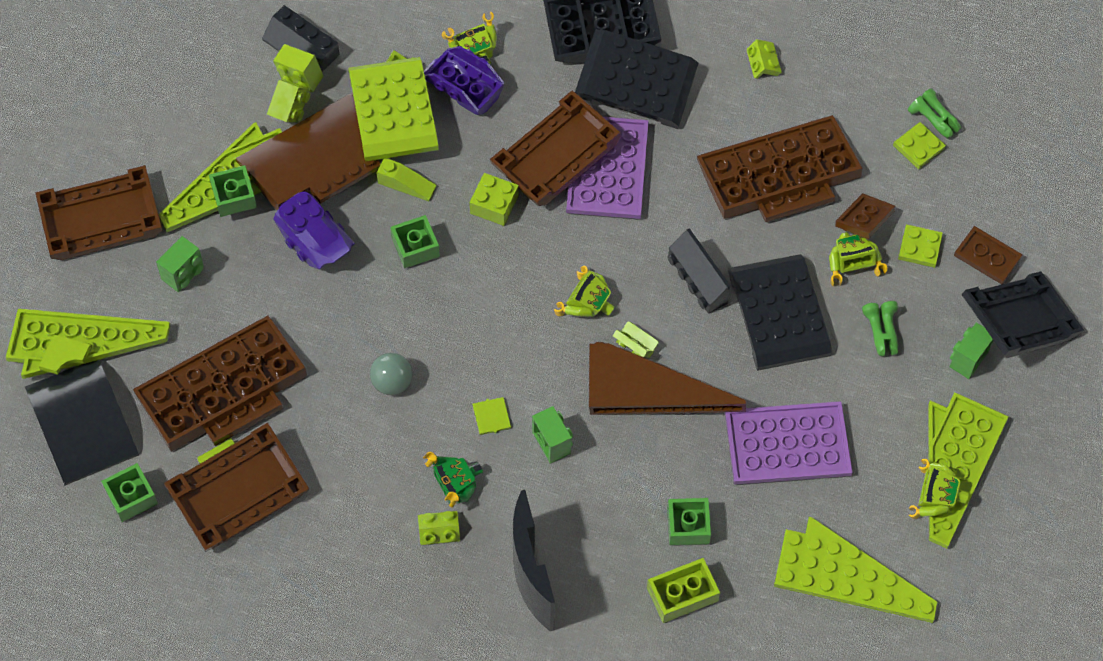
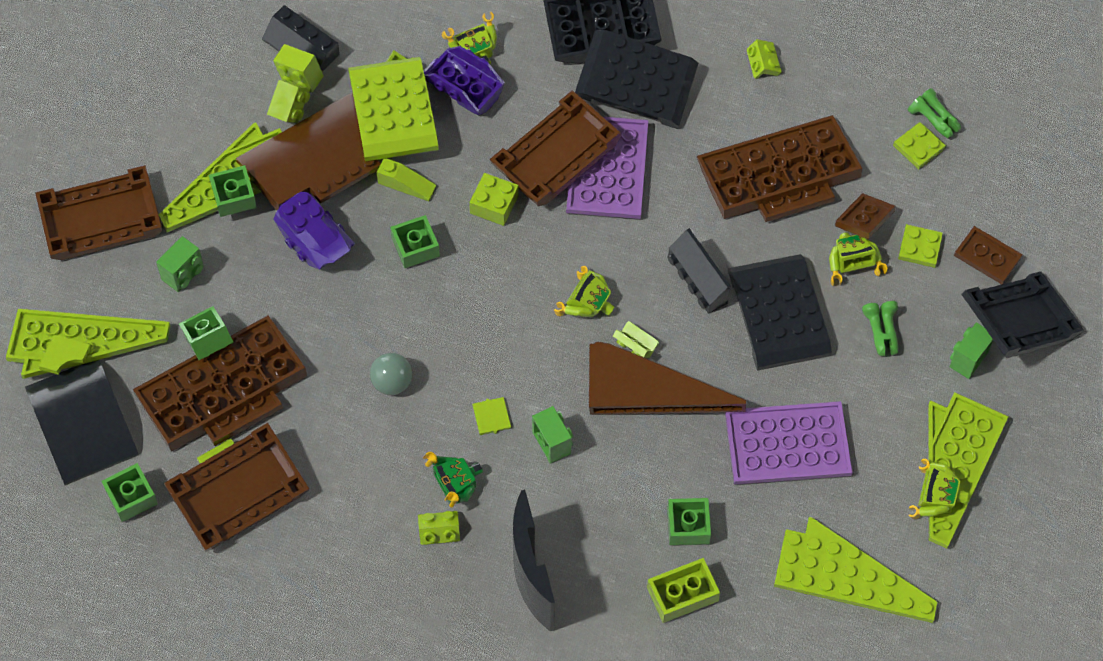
none -> bright green brick [179,306,233,360]

